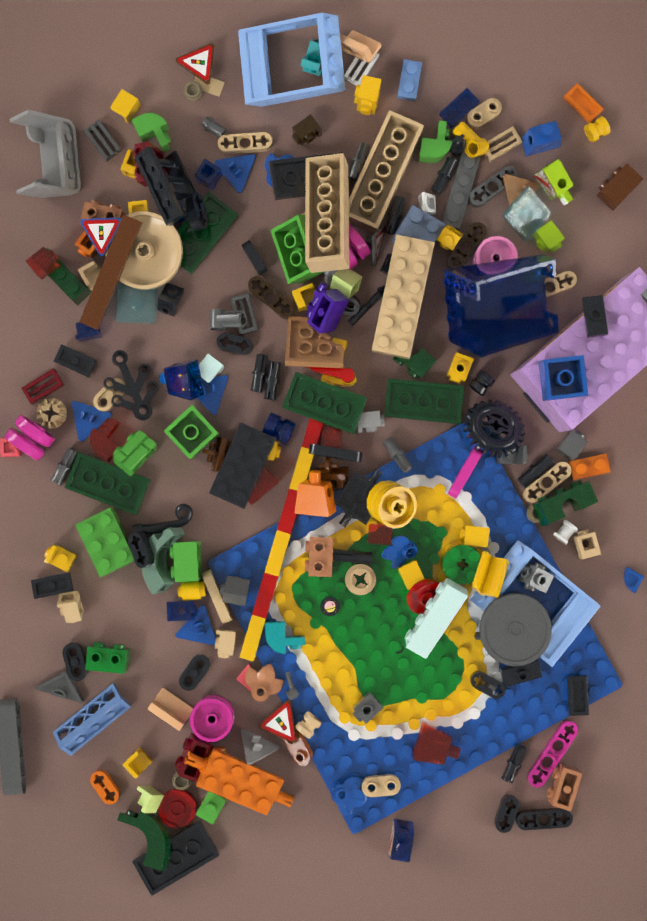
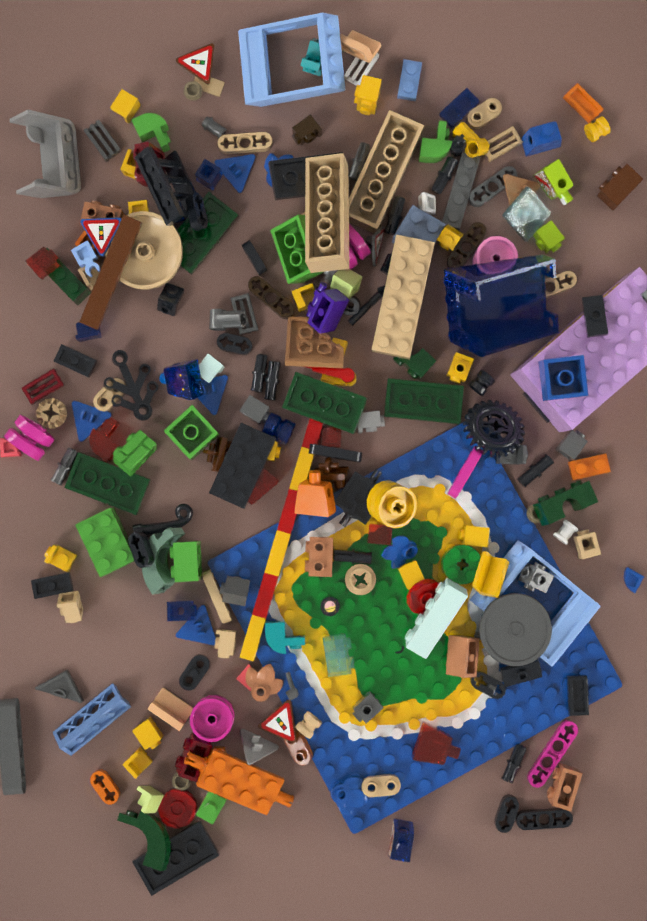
black plate [62,642,88,681] -> none
green brick [85,642,130,674] -> none
clear light blue plate [116,284,157,324] -> none
yellow brick [177,580,206,601] -> none
dark grey axle [383,437,412,473] -> none
tan beam [523,462,572,503] -> none
none -> light blue plate [71,240,101,277]
none -> yellow brick [132,717,164,750]
none -> dark grey brick [240,395,271,425]
none -> clear light blue brick [323,633,355,677]
none -> nougat brick [446,635,480,678]

